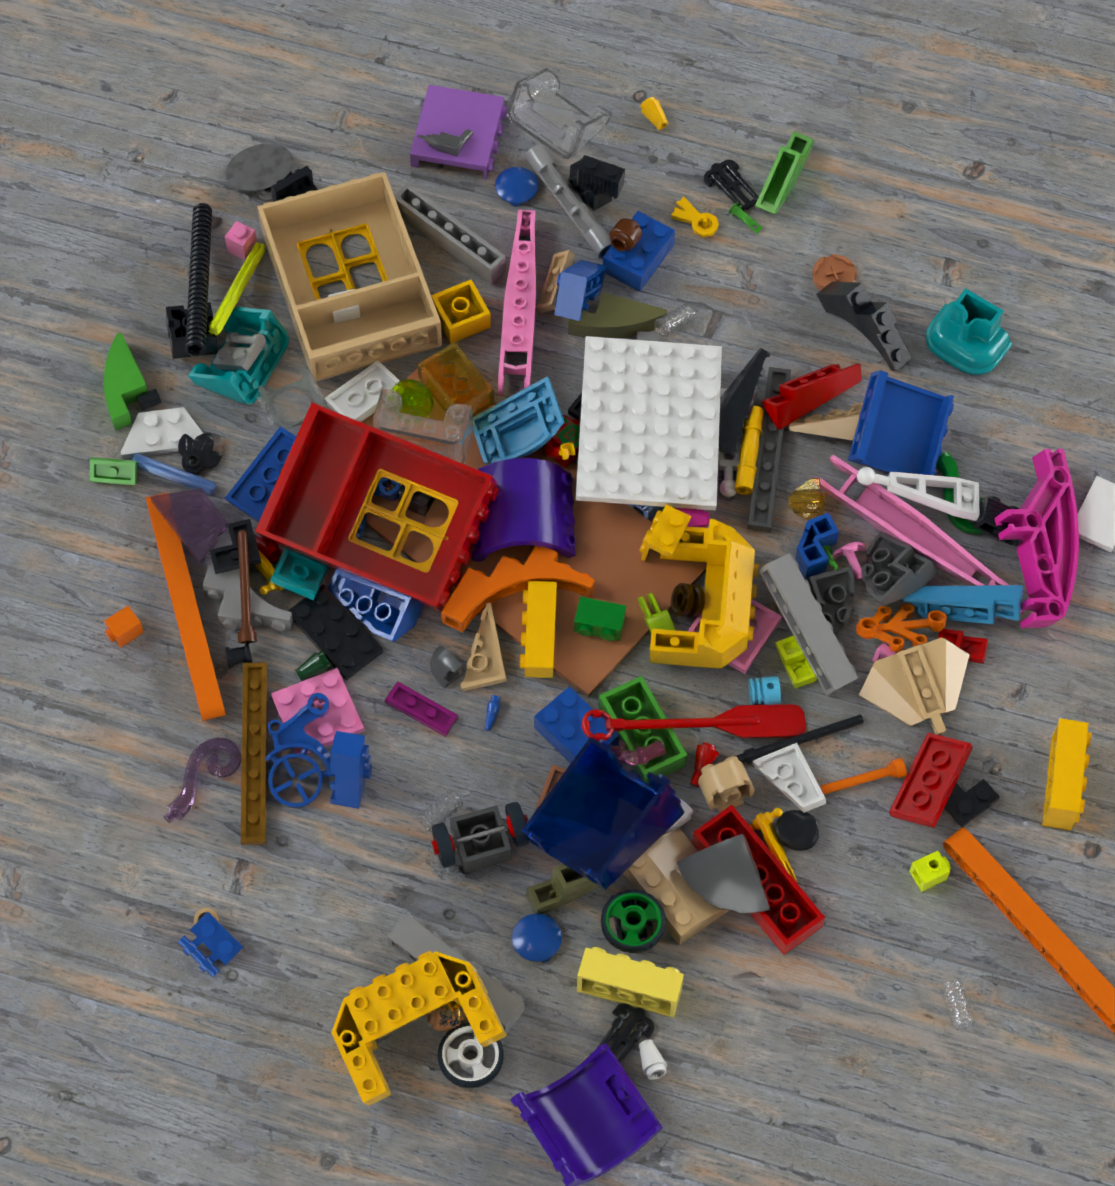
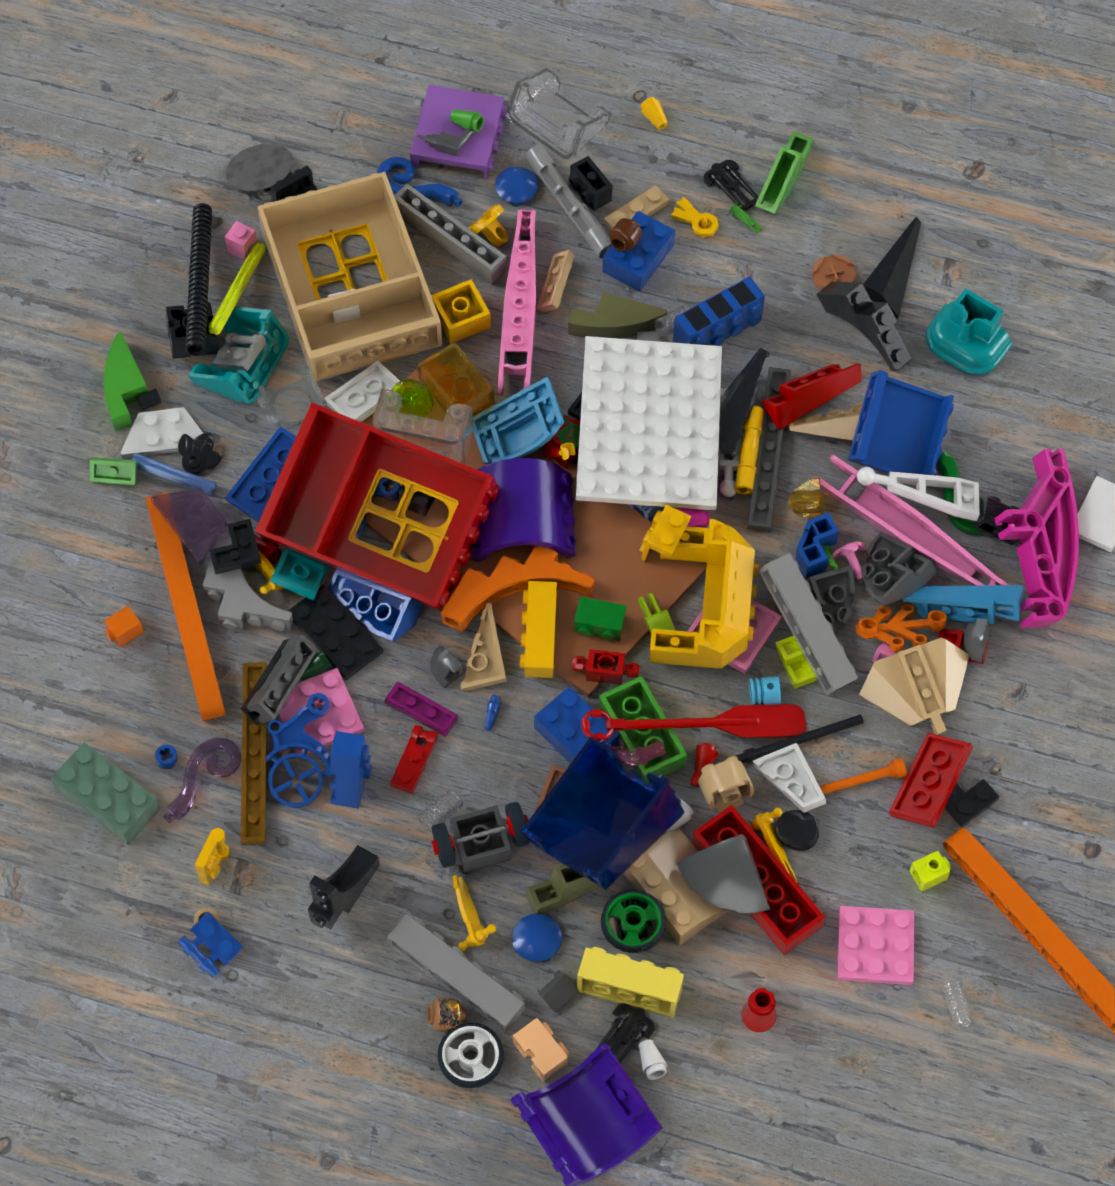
black bush [225,643,252,668] -> none
reddish brown piece [237,530,257,644] -> none
yellow wedge [331,951,507,1106] -> none
blue wedge [554,260,606,321] -> none
black brick [576,155,626,199] -> none
dark brown wheel [671,583,705,618] -> none
yellow brick [1042,718,1092,831] -> none
none -> sand green brick [51,742,160,845]
none -> blue bush [155,745,178,769]
none -> yellow plate [194,828,230,886]
none -> dark grey piece [240,635,317,725]
none -> black arch [308,845,380,930]
none -> blue plant [377,157,463,207]
none -> red plate [390,725,439,794]
none -> bright green cone [450,109,484,133]
none -> yellow piece [452,874,496,951]
none -> yellow tile [468,203,508,247]
none -> light nougat brick [513,1018,569,1082]
none -> dark grey tile [539,970,578,1012]
none -> red piece [572,649,640,685]
none -> tan plate [604,185,669,230]
none -> blue brick [673,276,765,346]
none -> red plant [741,988,777,1032]
none -> bright pink plate [837,906,914,985]
none -> black wedge [863,217,921,319]
none -> dark grey brick [963,619,990,663]

